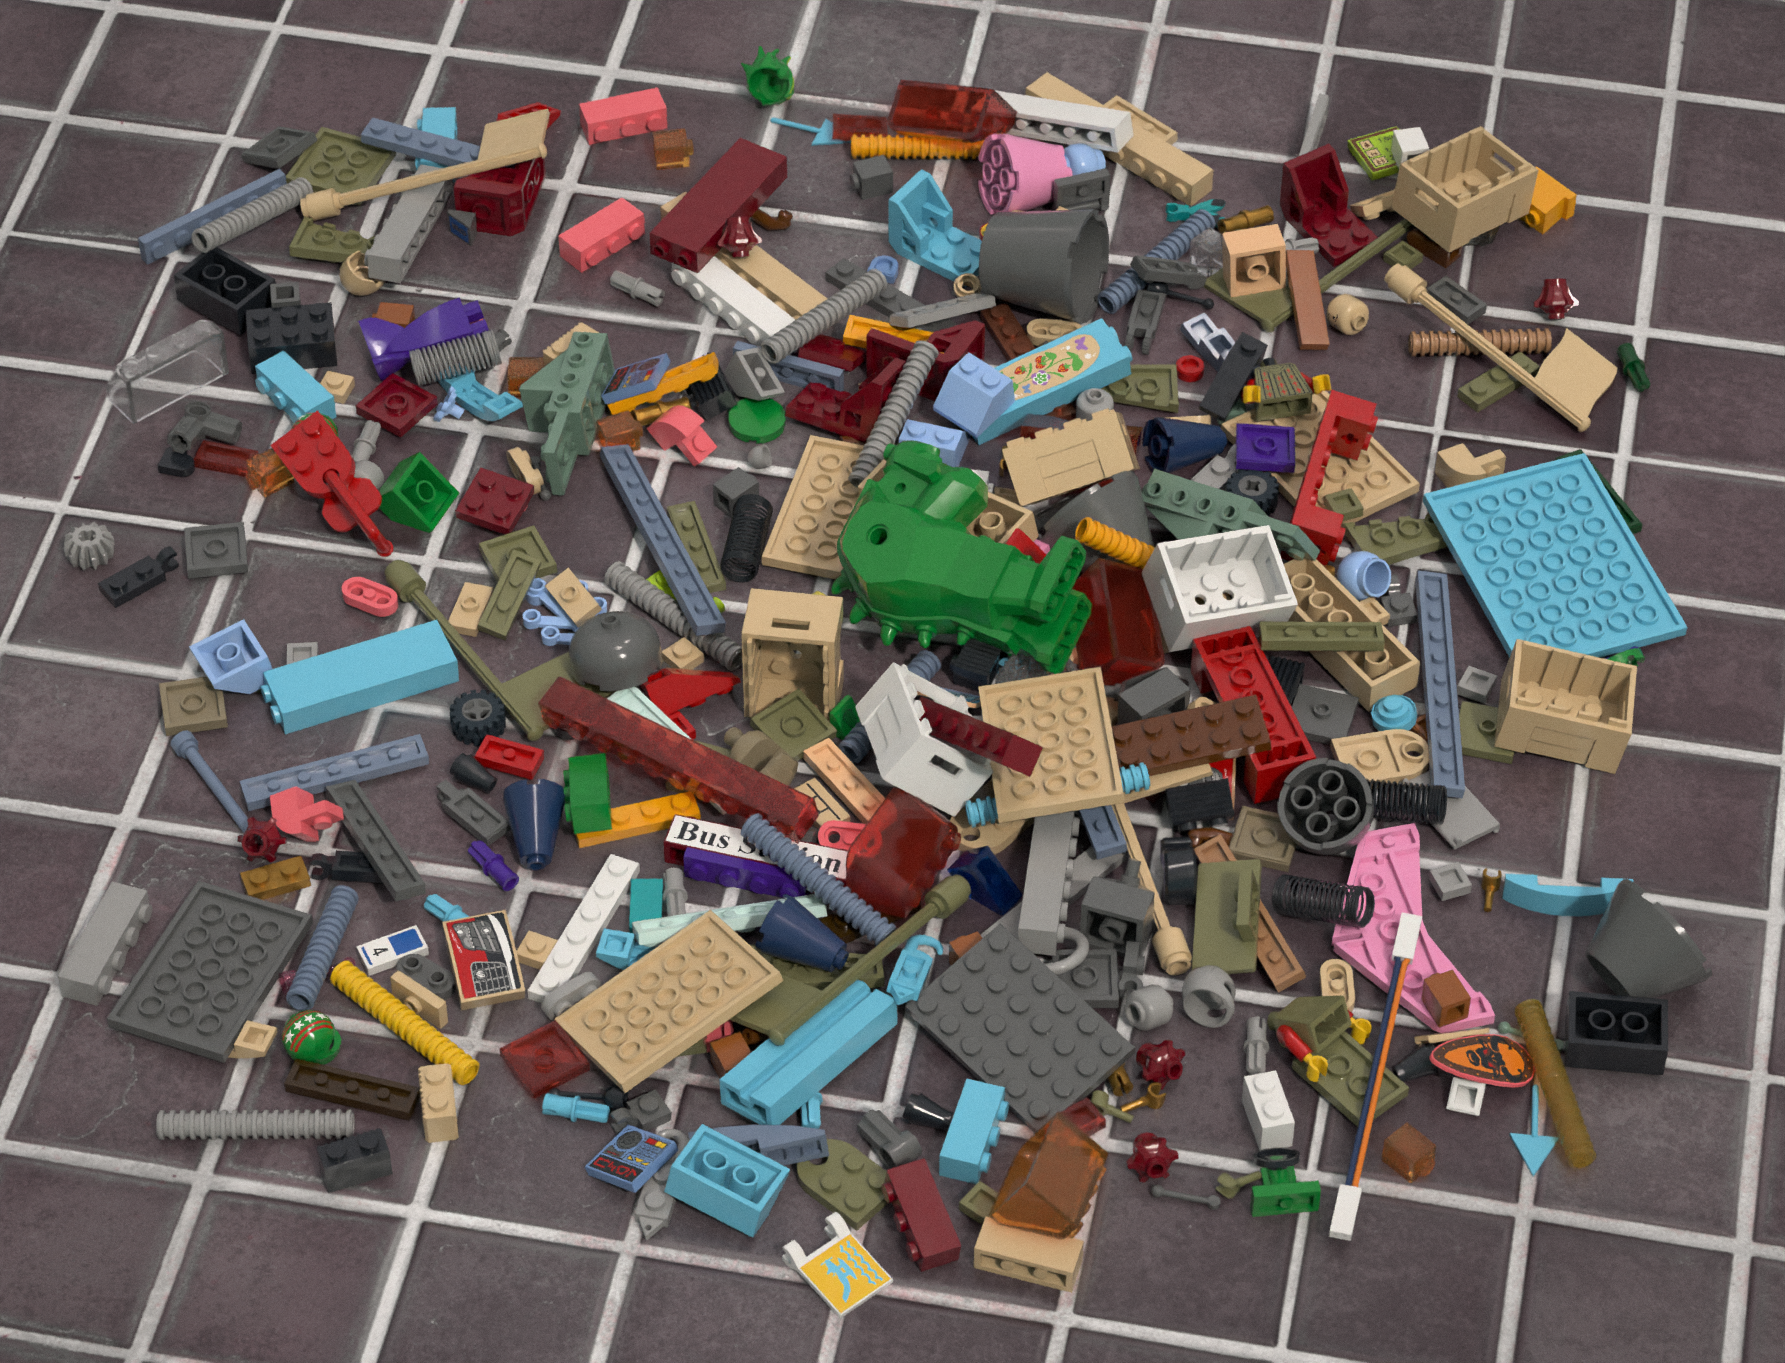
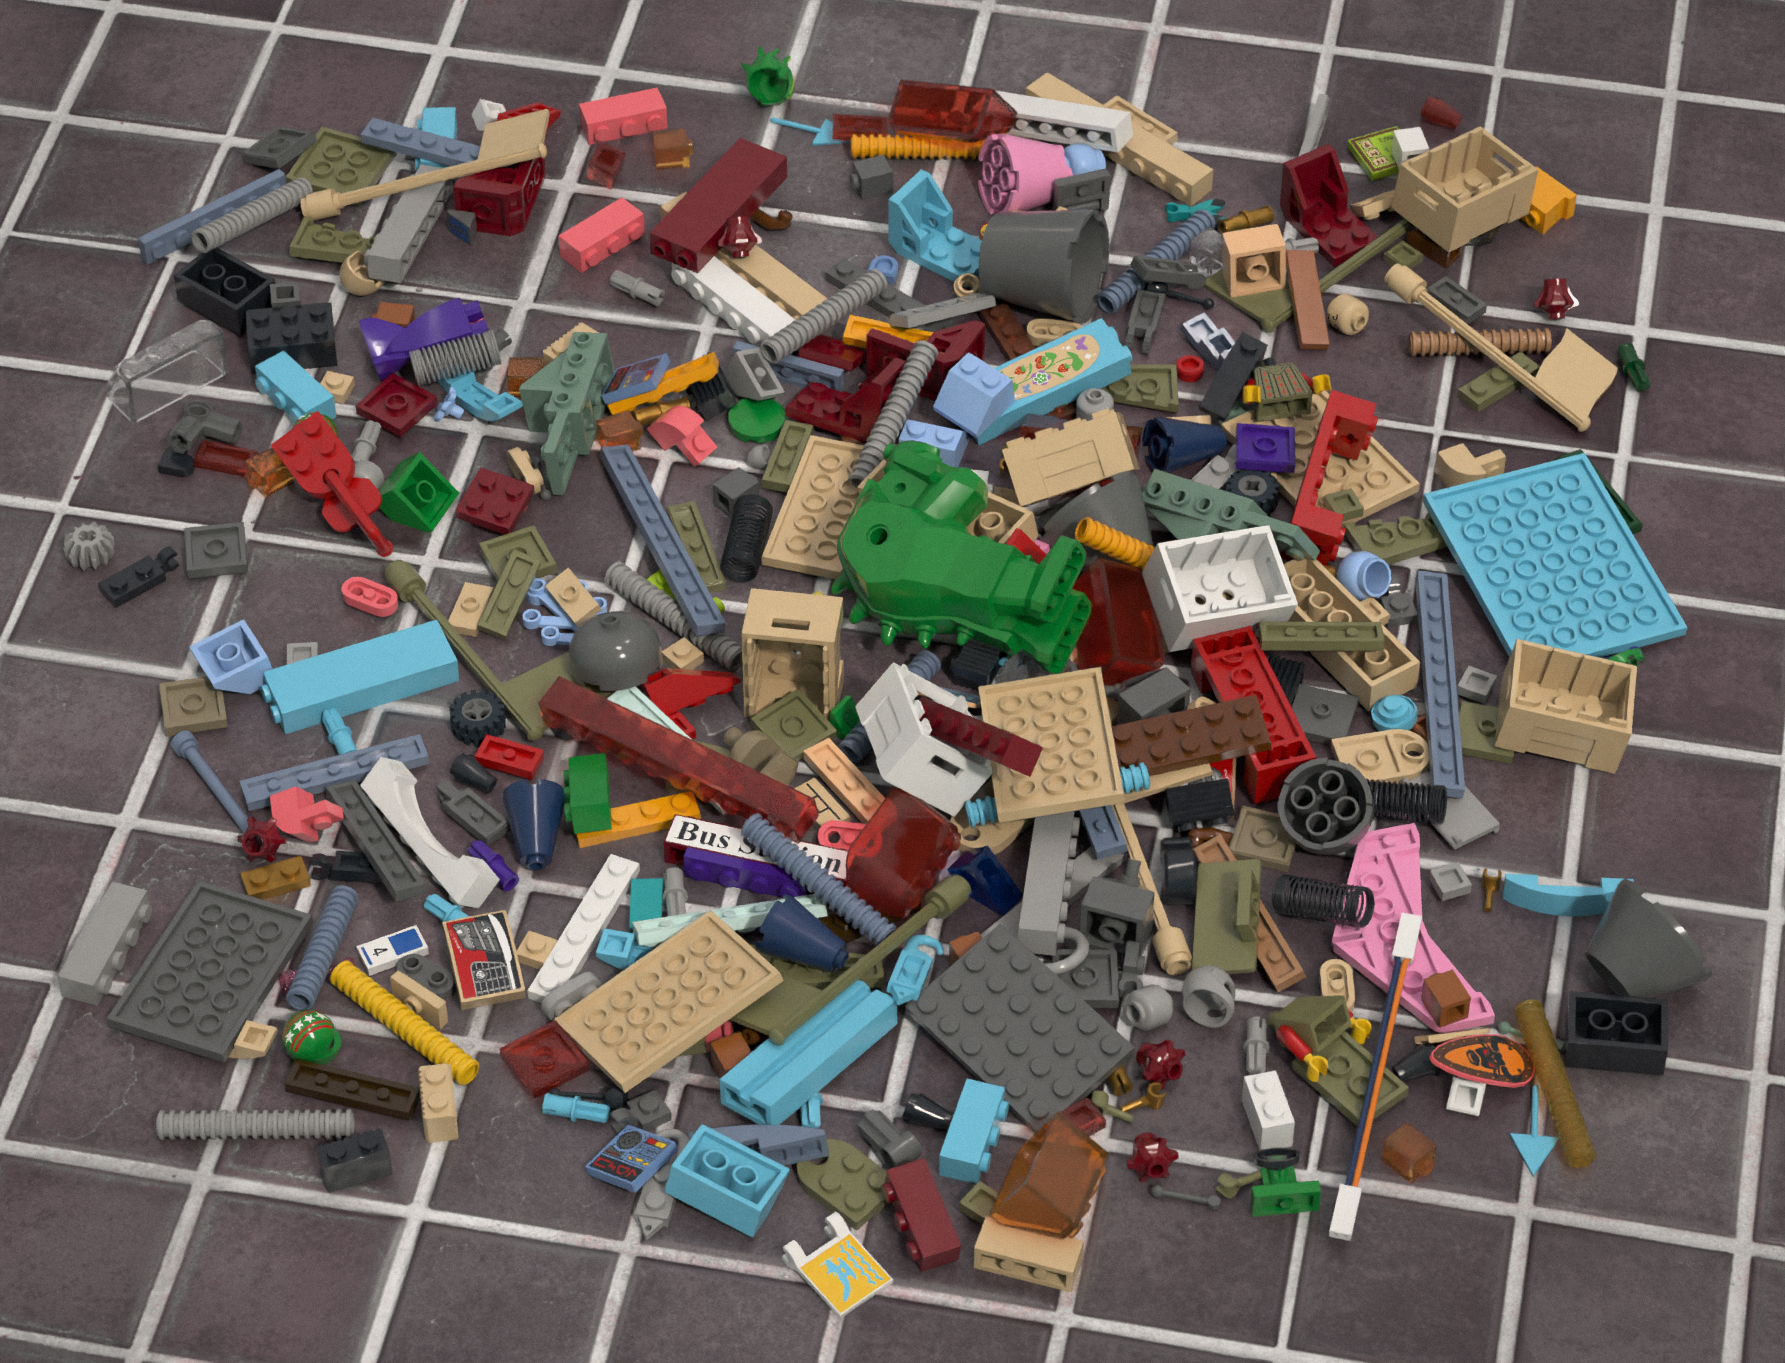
none -> medium azure axle [322,708,358,755]
none -> white arch [360,757,500,909]
none -> white slope [472,99,506,131]
none -> clear red brick [586,141,626,190]
none -> olive plate [762,420,813,493]
none -> clear red cone [1420,96,1463,130]

